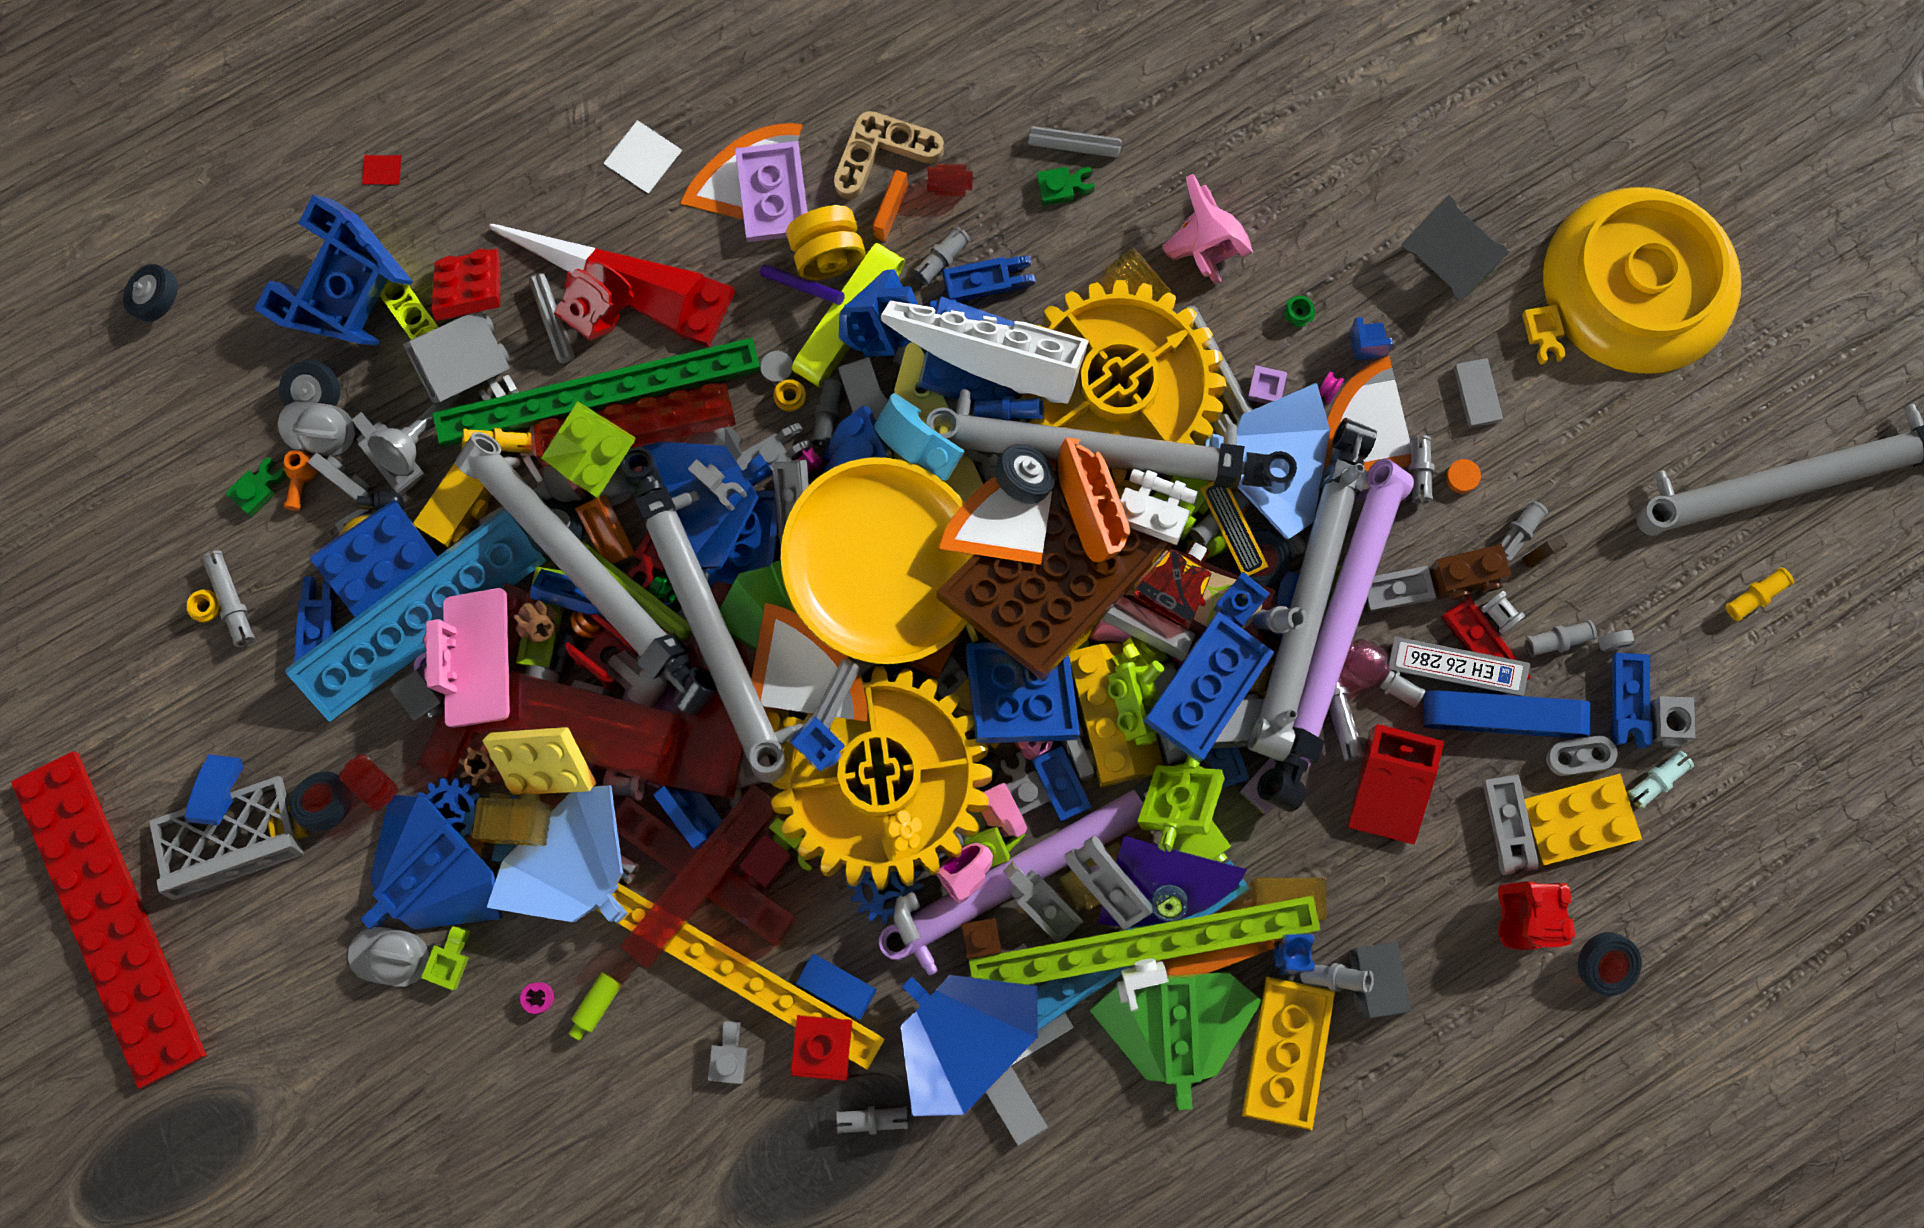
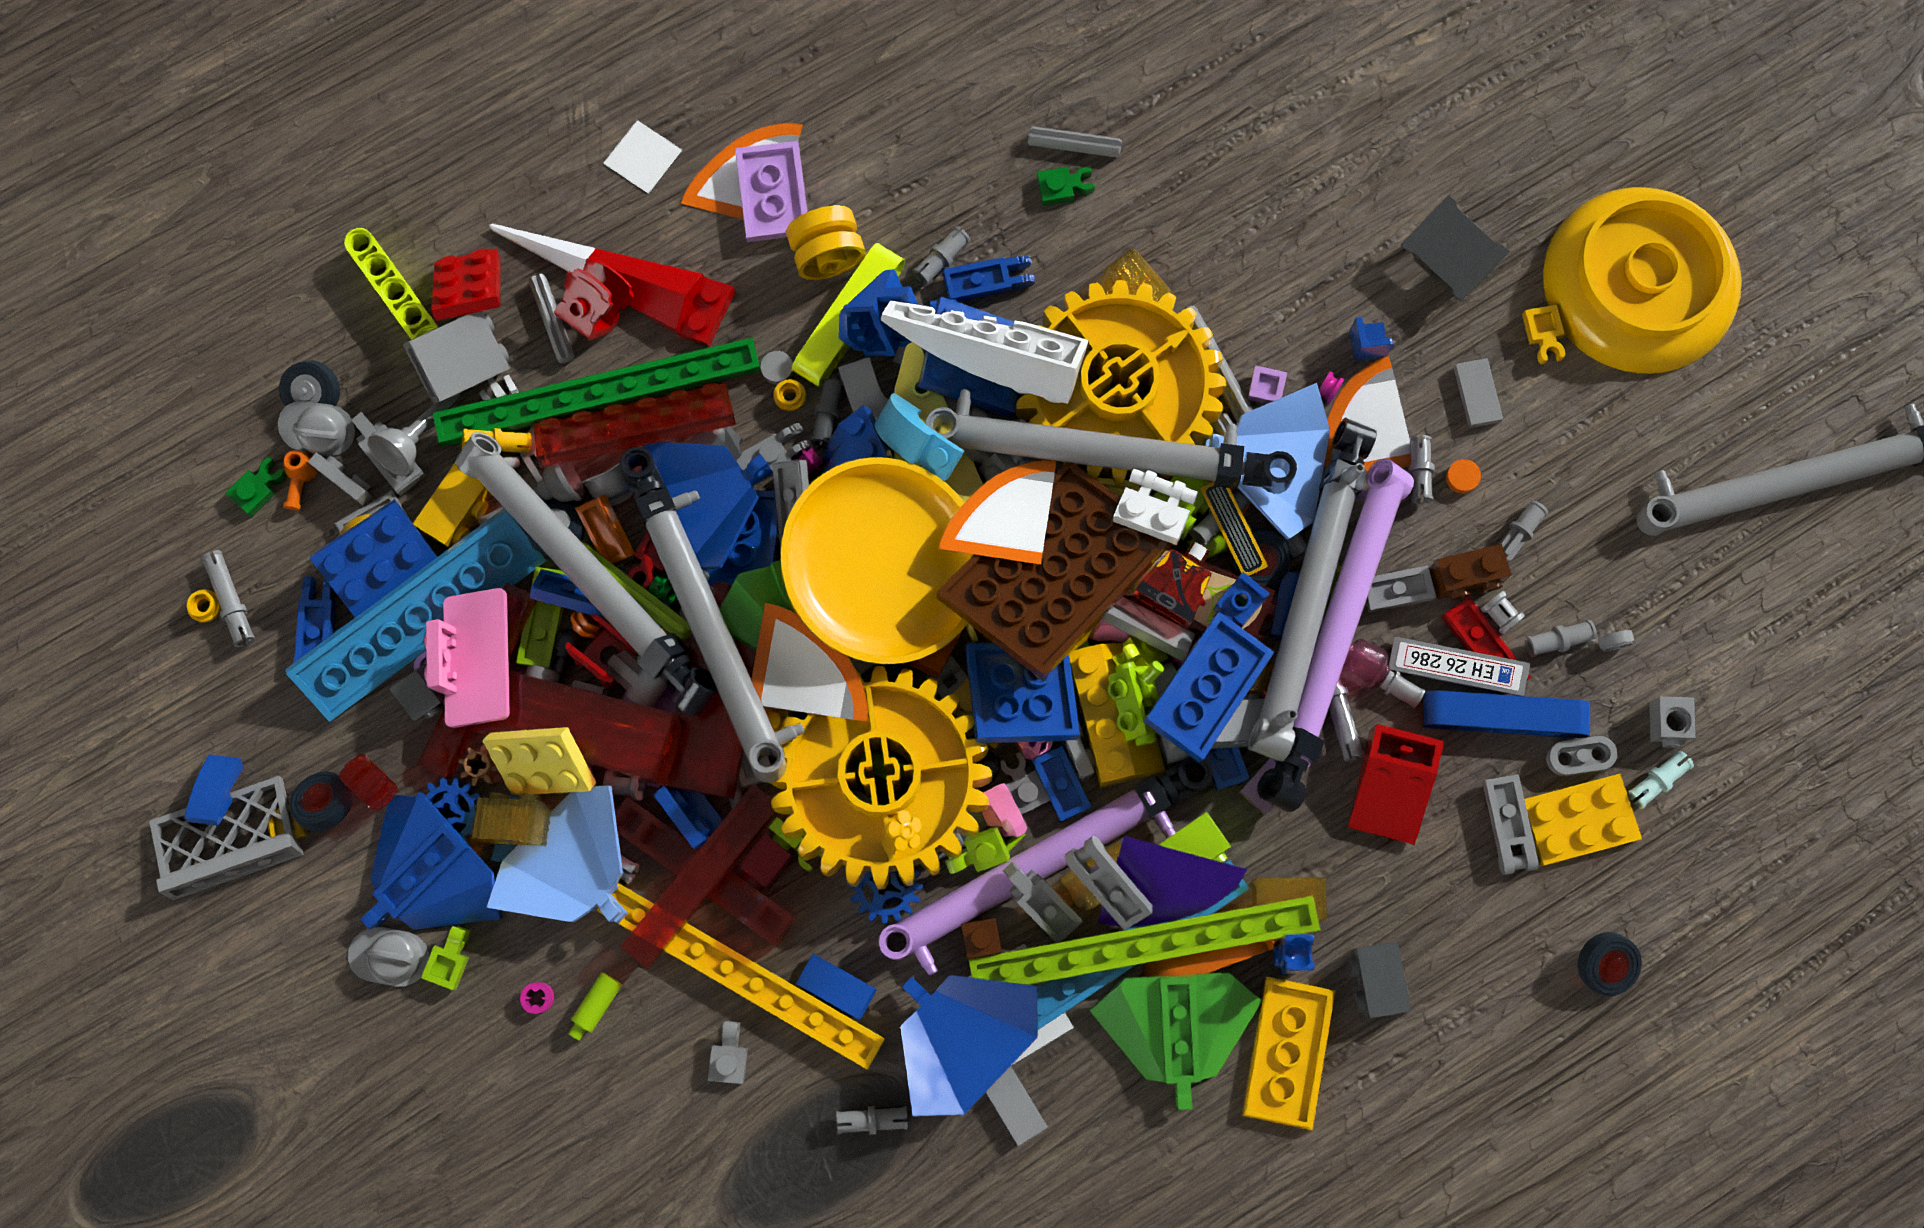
red plate [11,751,207,1089] -> none
black wheel [123,264,178,322] -> none
blue wedge [254,195,412,346] -> none
black cylinder [356,490,405,515] -> none
red sticker [362,155,402,185] -> none
medium nougat gear [514,600,558,644] -> none
lime slope [541,401,635,498] -> none
light grey plate [688,459,747,511] -> none
dark purple bar [760,264,845,305] -> none
blue bracket [789,715,845,771] -> none
red piece [791,1015,853,1081] -> none
light grey axle [814,659,860,729] -> none
tan beam [834,111,944,200] -> none
orange tile [873,170,908,242] -> none
light grey arm [894,892,921,944] -> none
clear red brick [927,163,973,197] -> none
bright pink rock [937,843,993,904] -> none
blue pin [974,396,1044,421] -> none
black wheel [995,445,1056,504] -> none
orange brick [1058,437,1130,562] -> none
white bracket [1117,959,1168,1012] -> none
lime plate [1138,755,1225,852] -> none
tile [1152,885,1187,922] -> none
bright pink piece [1162,174,1253,284] -> none
light grey pin [1253,606,1307,633] -> none
green plate [1283,296,1316,327] -> none
light grey pin [1301,963,1374,993] -> none
red piece [1498,881,1576,950] -> none
dark brown tile [1522,535,1568,568] -> none
blue plate [1611,653,1653,749] -> none
yellow pin [1725,567,1794,622] -> none

